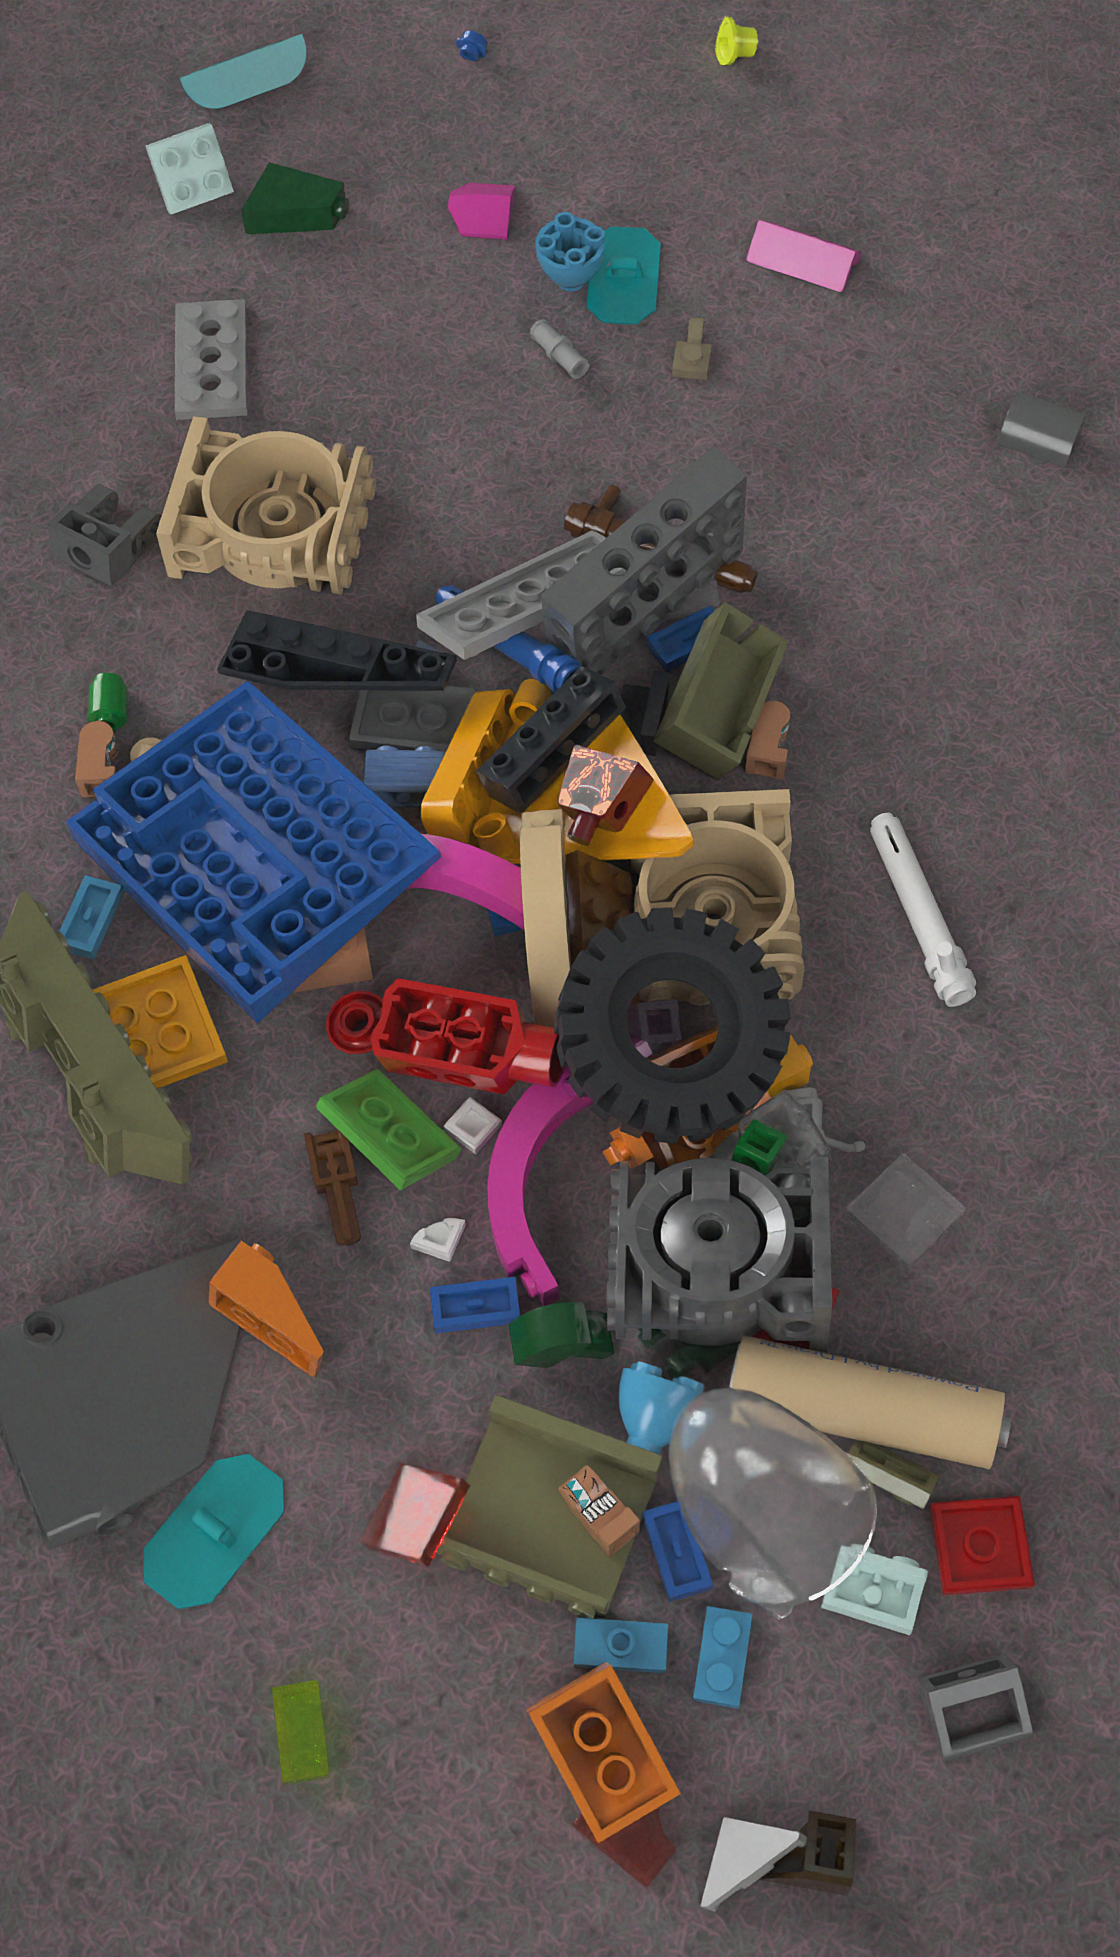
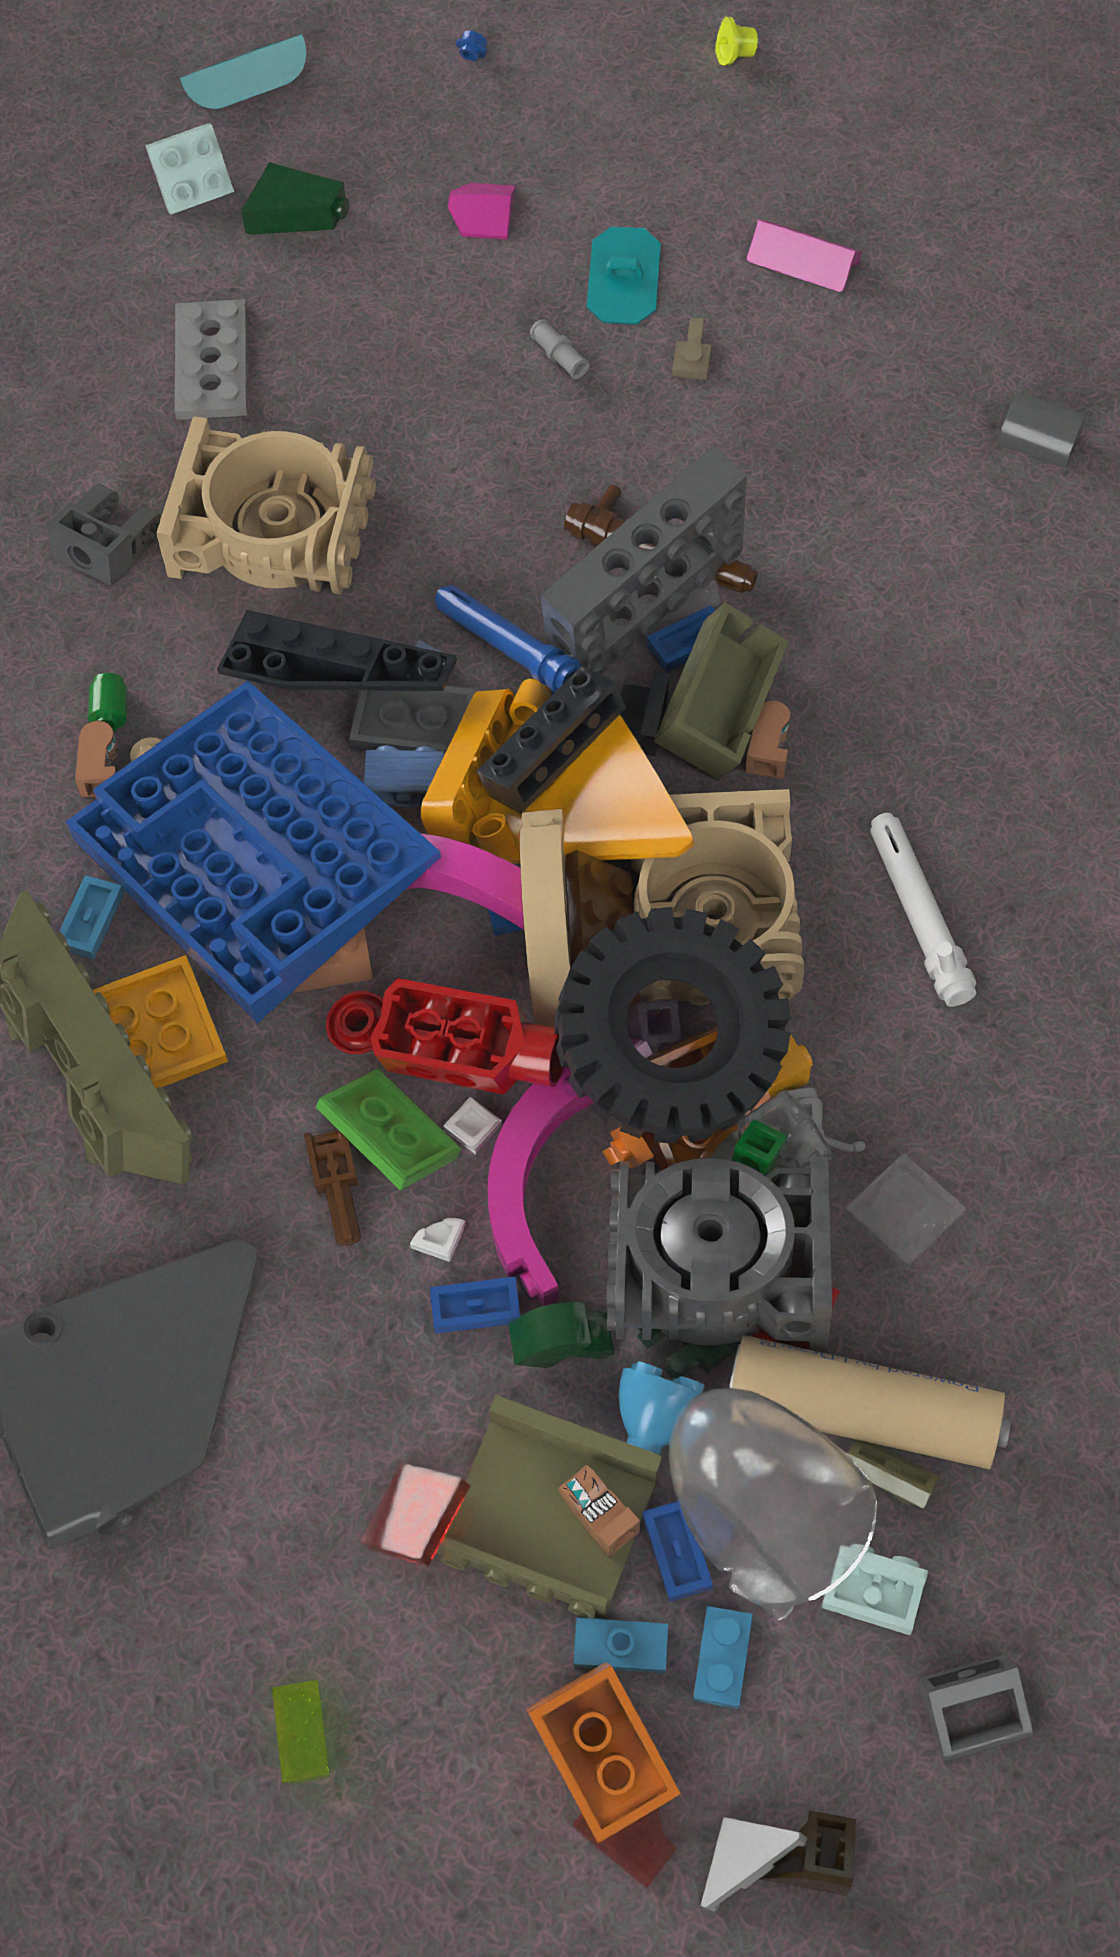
teal shield [143,1454,284,1610] -> none
orange slope [209,1240,324,1378] -> none
light grey plate [416,530,627,660] -> none
dark azure piece [535,212,605,291] -> none
dark red torso [558,745,654,846] -> none
red tile [930,1496,1035,1595] -> none

